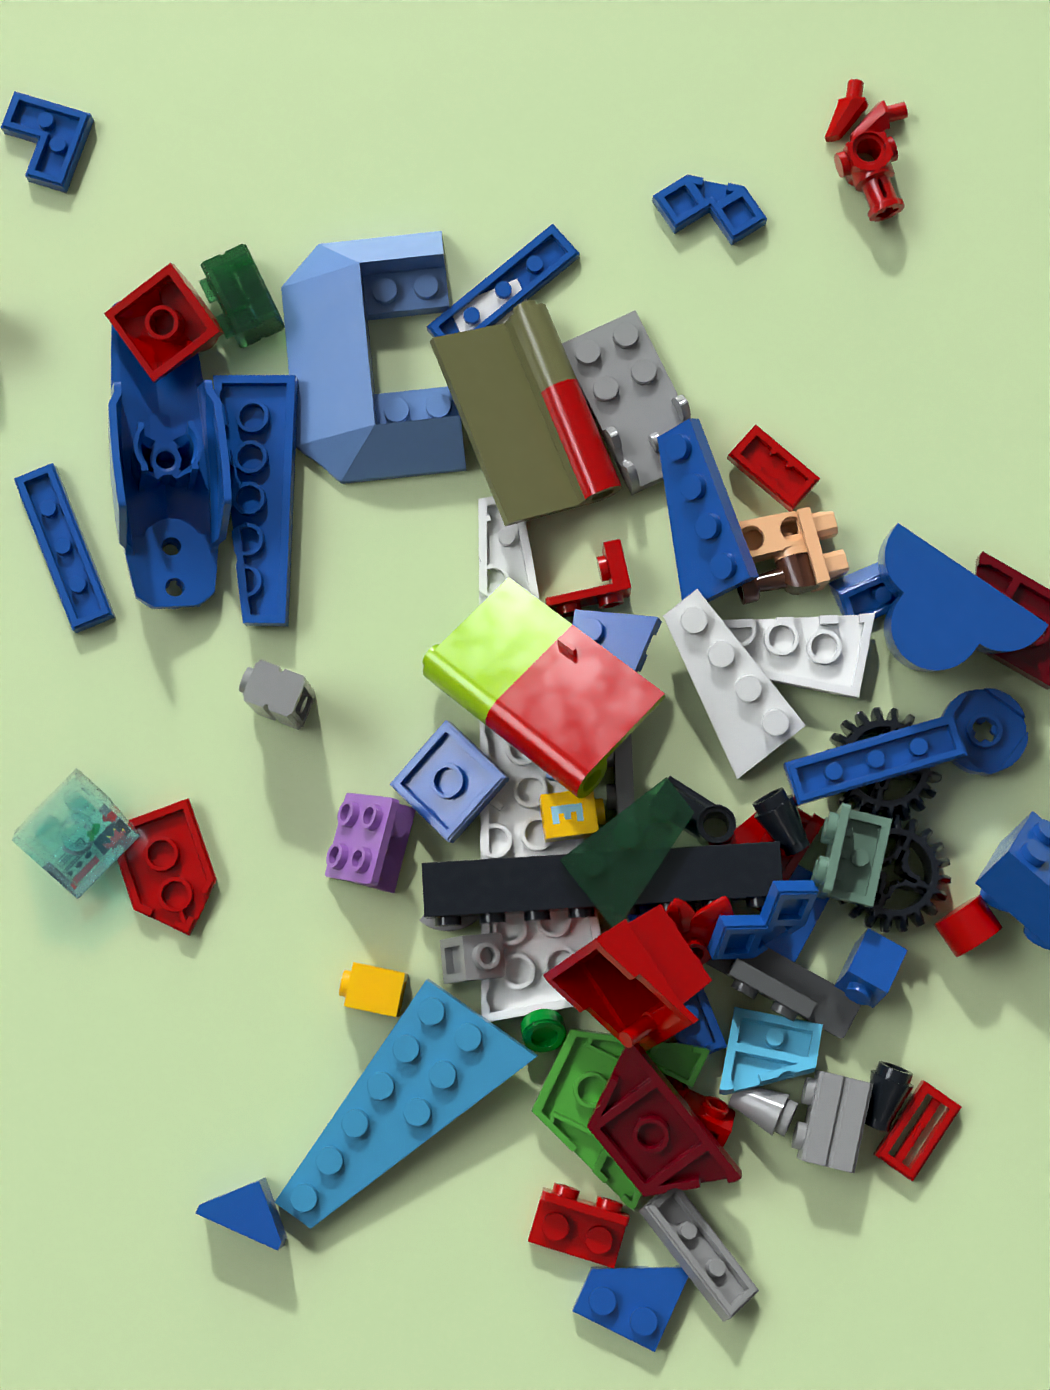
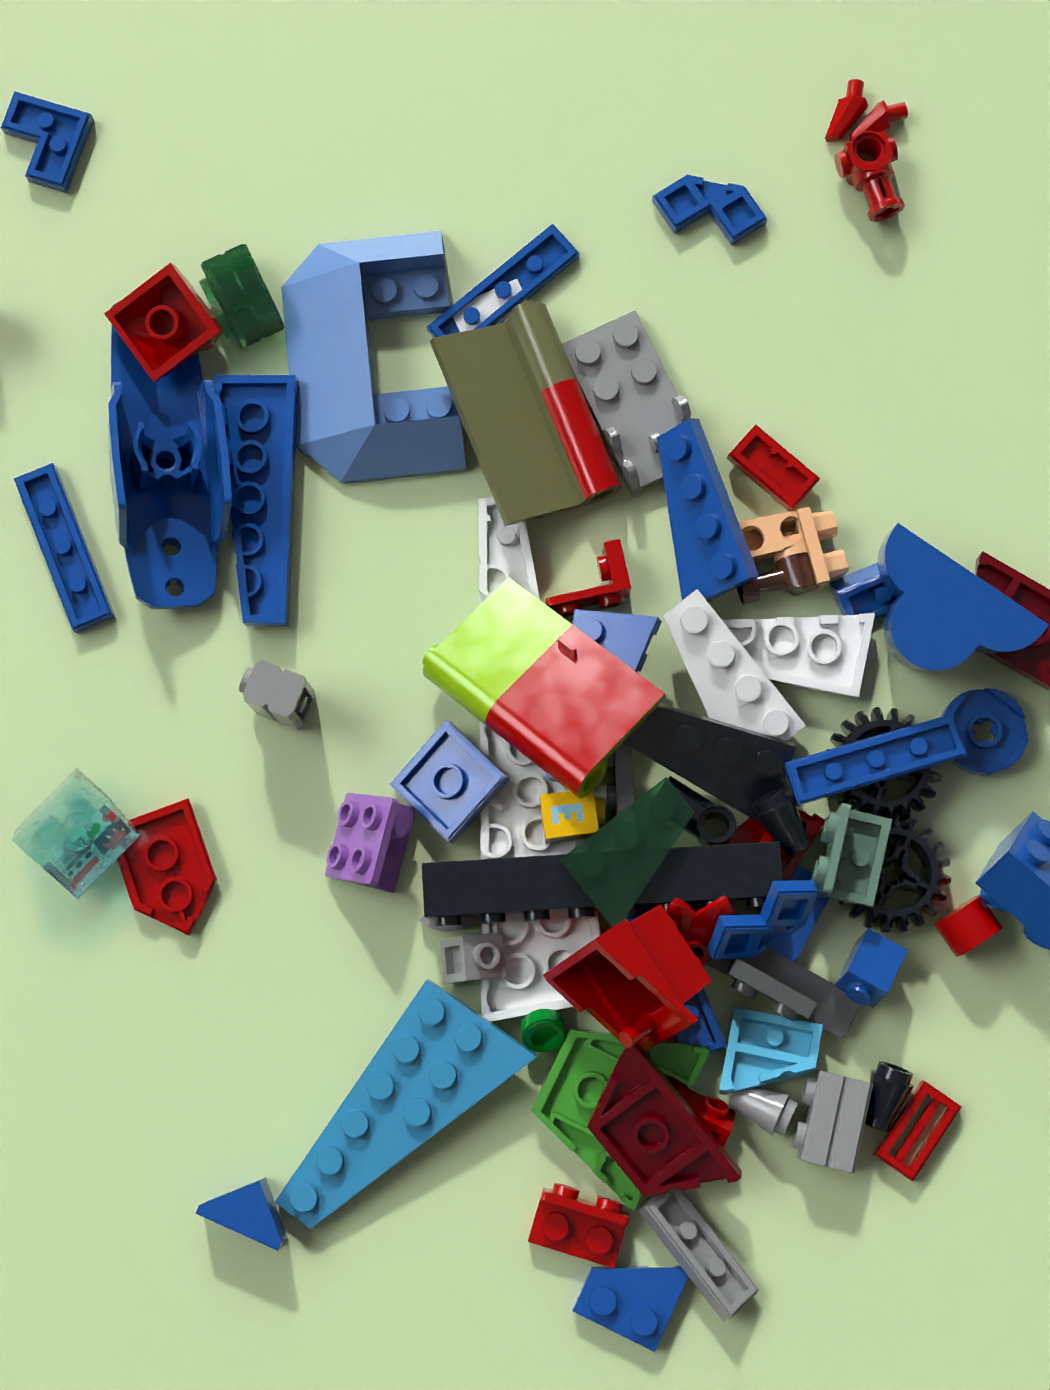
yellow brick [339,962,409,1017] -> none
none -> black wing [623,703,797,823]

